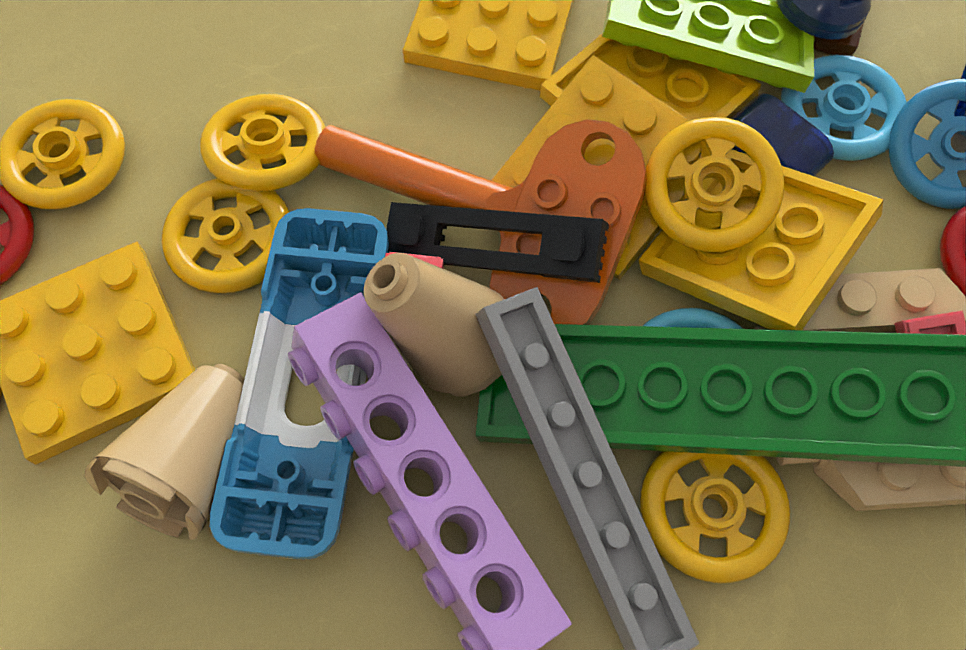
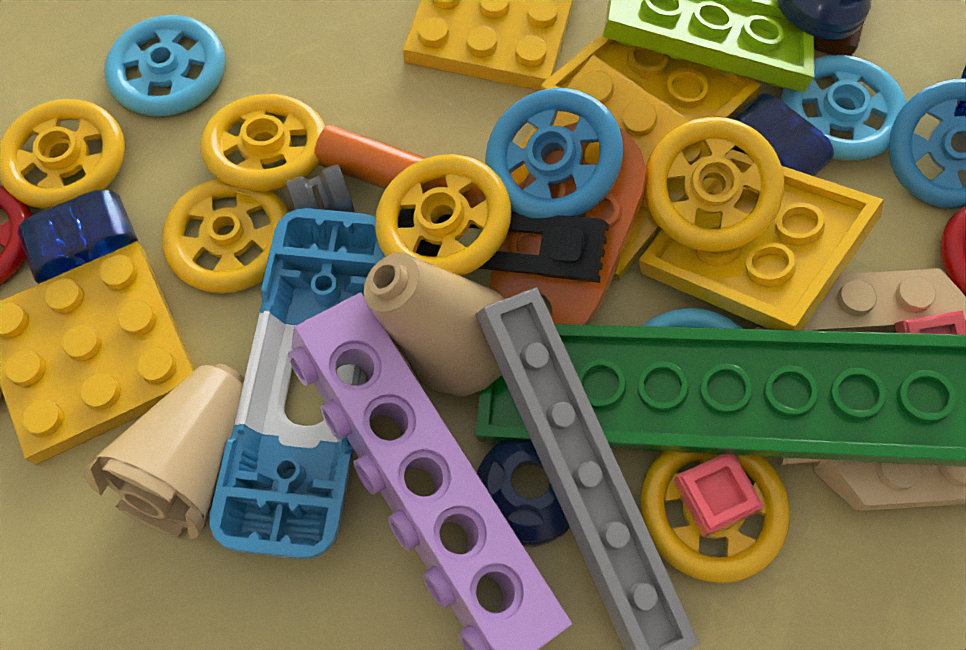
none -> clear blue beam [17,190,139,284]
none -> medium azure plate [104,15,225,117]
none -> dark grey wheel [286,164,355,213]
none -> yellow plate [375,154,511,276]
none -> dark blue piece [476,440,570,546]
none -> dark azure plate [485,88,623,218]
none -> coral tile [673,453,764,538]

